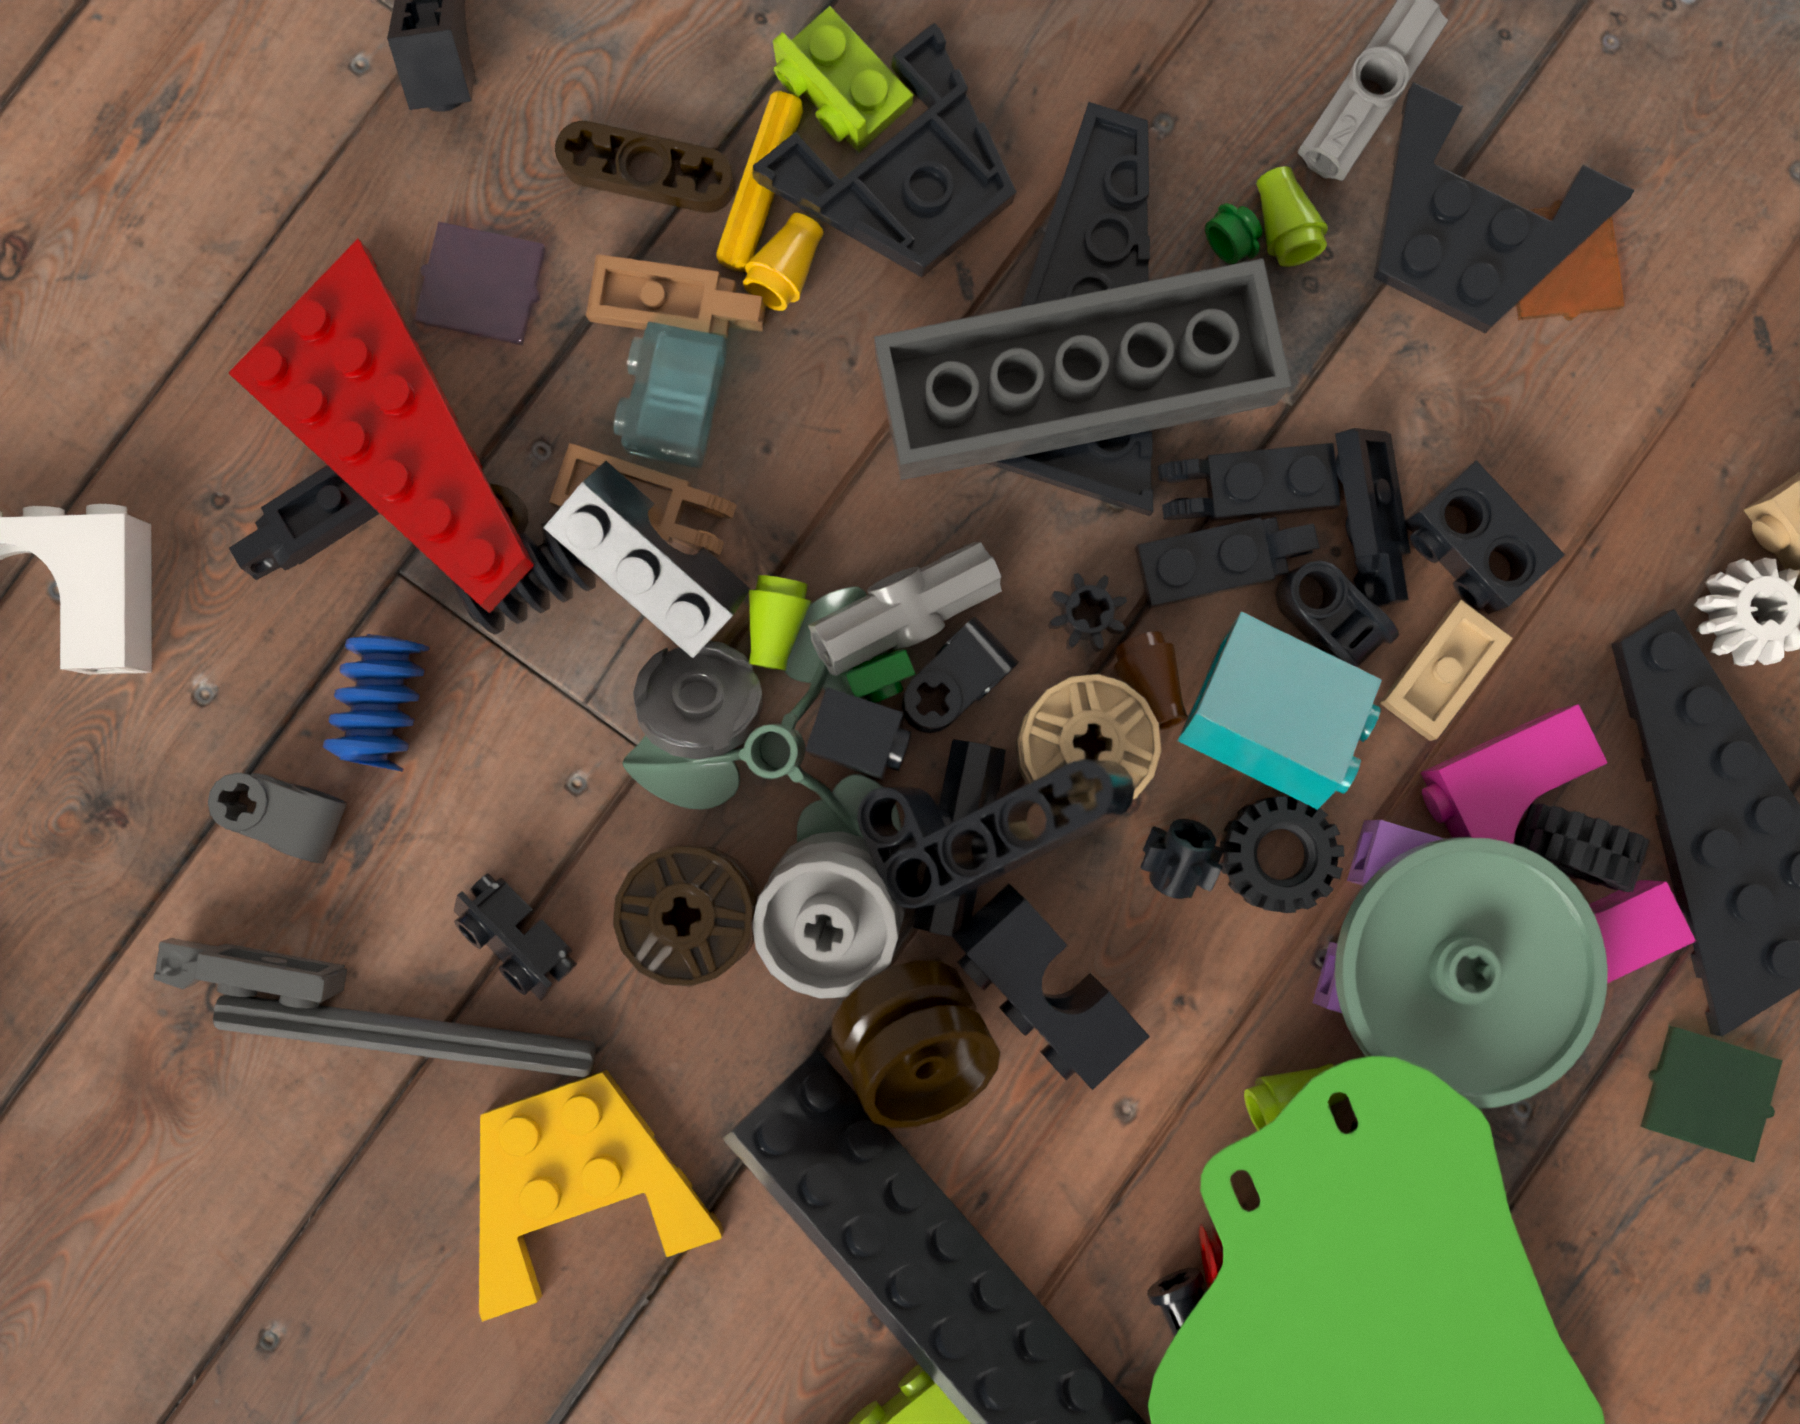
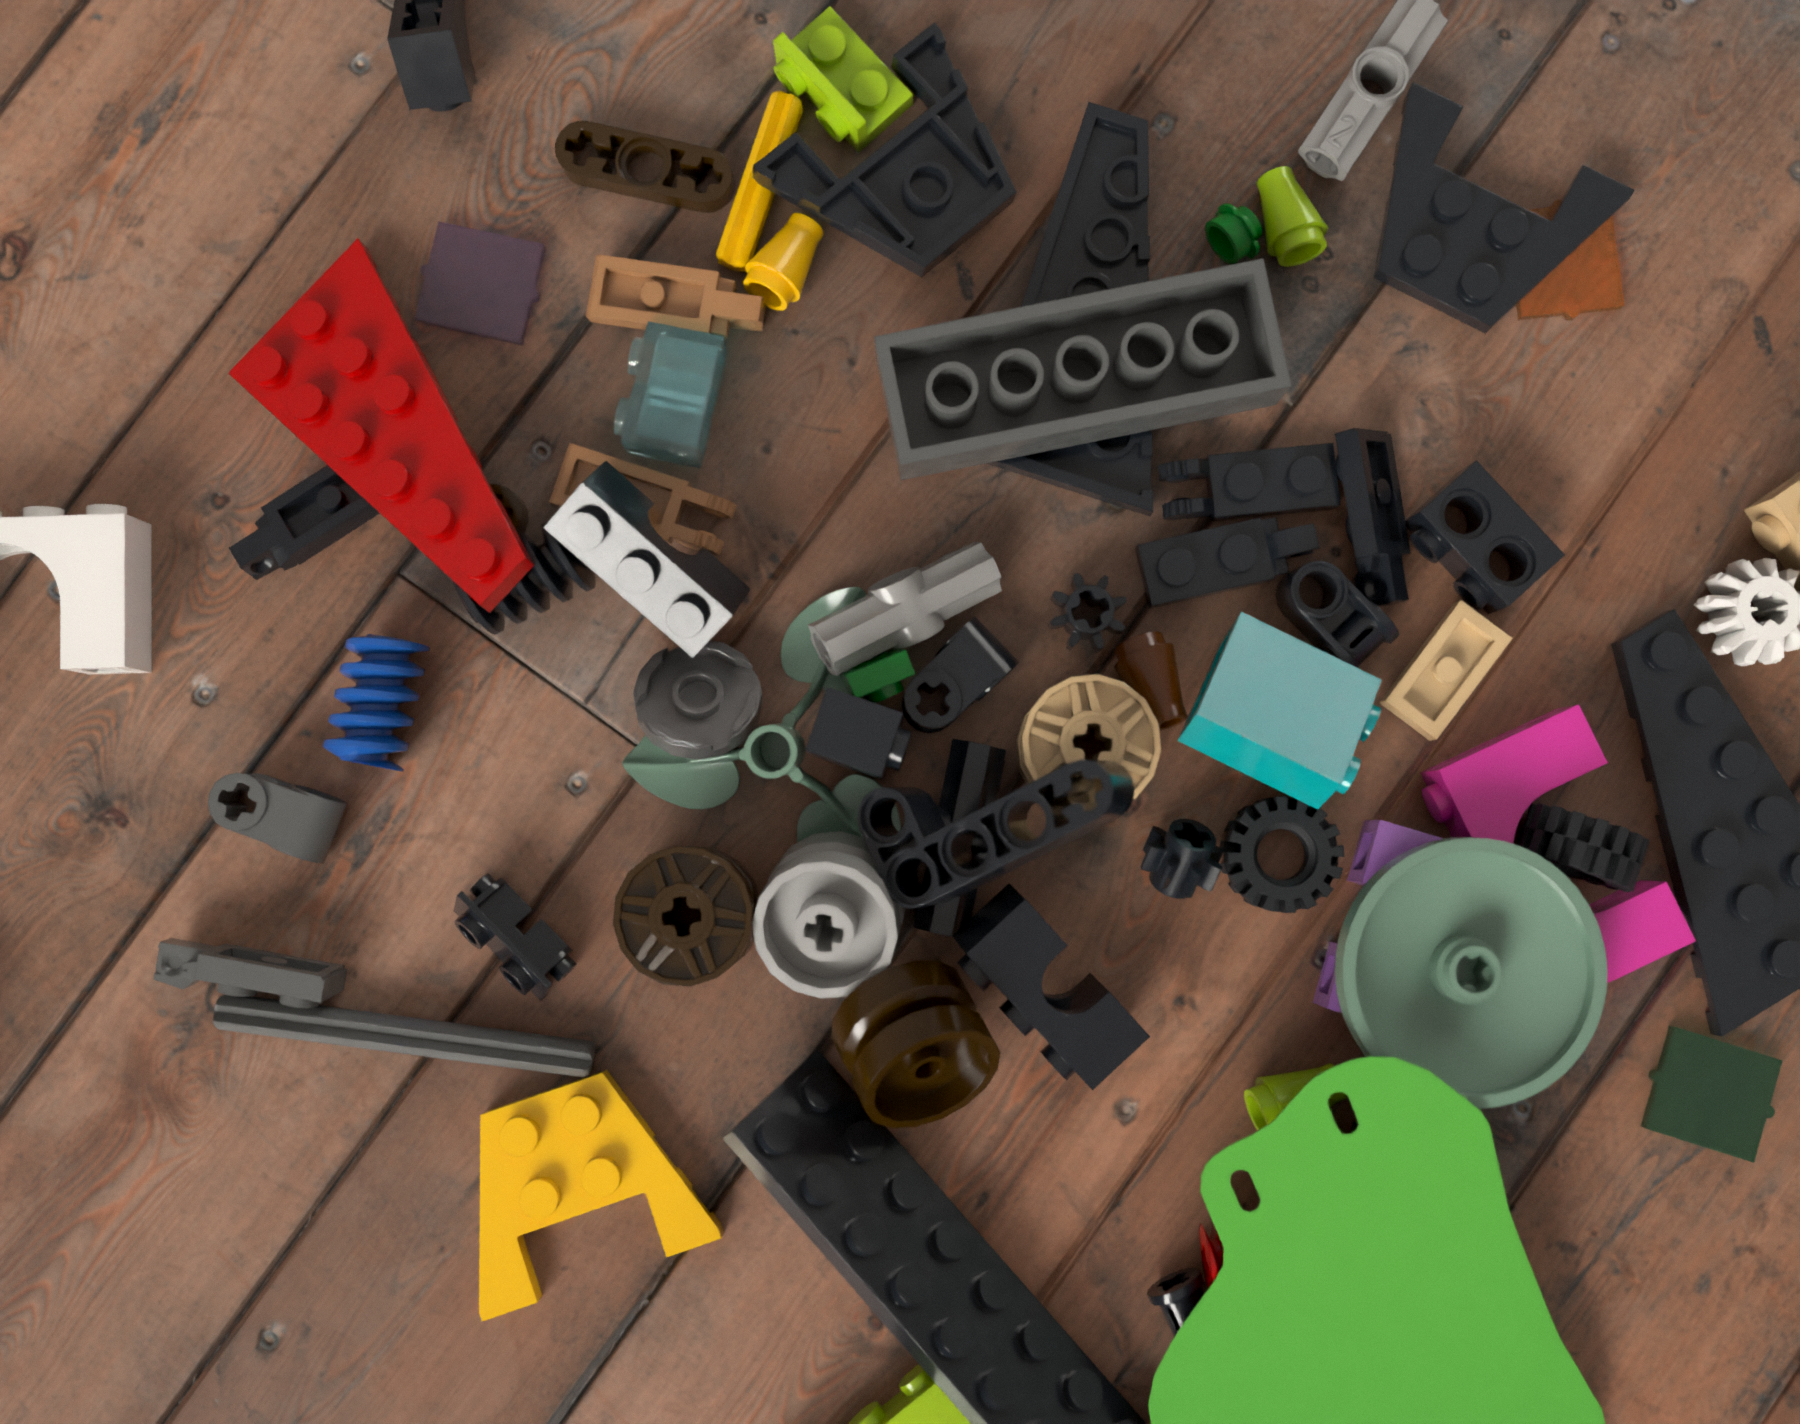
lime cone [749,575,811,671] -> none

